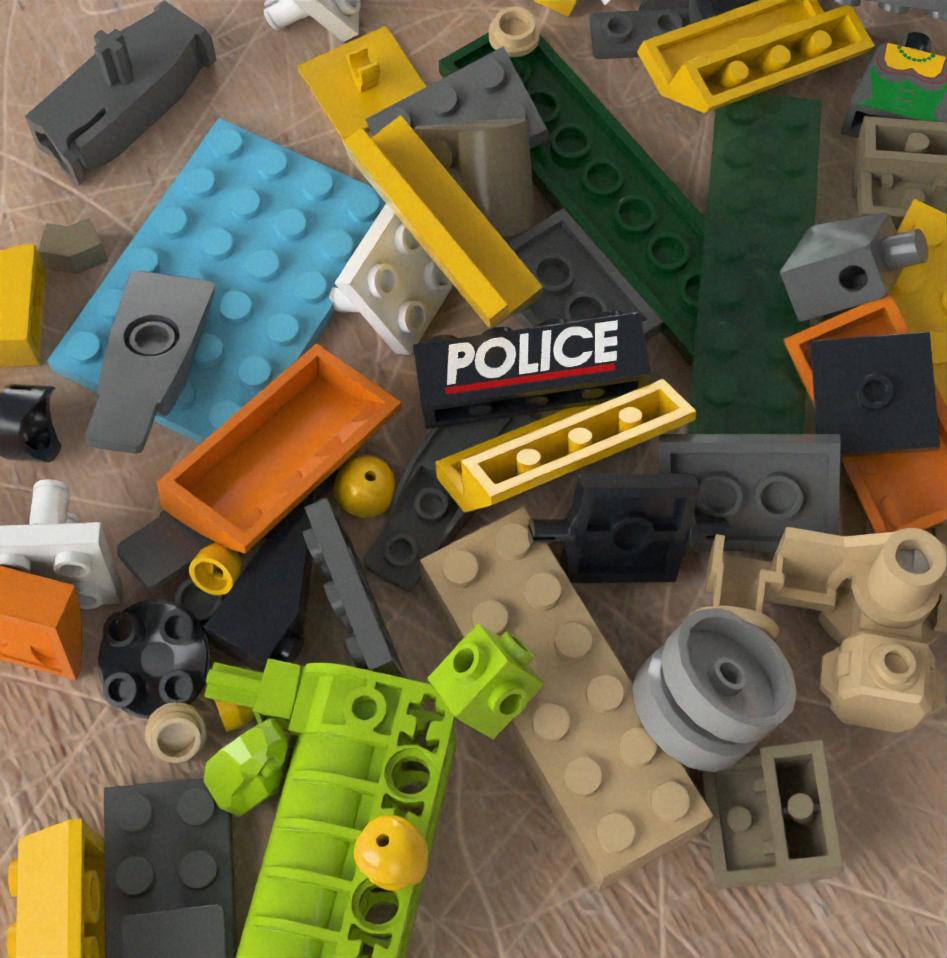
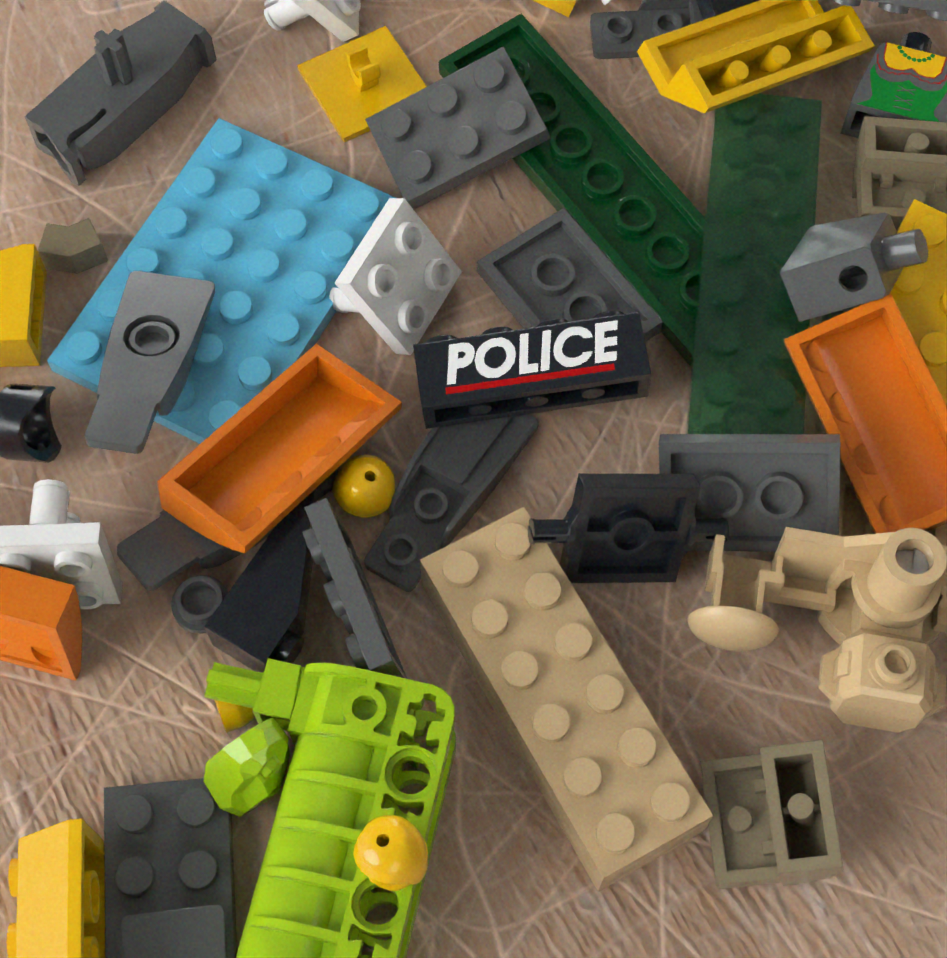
black dish [98,599,211,719] -> none
tan plate [145,702,207,763] -> none
yellow hinge [189,542,242,595] -> none
yellow slope [343,115,543,329] -> none
dark tan brick [413,119,535,238] -> none
lime brick [427,623,545,740] -> none
yellow slope [436,379,696,513] -> none
tan plate [489,6,540,57] -> none
light grey wheel [632,608,797,773] -> none
black plate [810,331,940,457] -> none

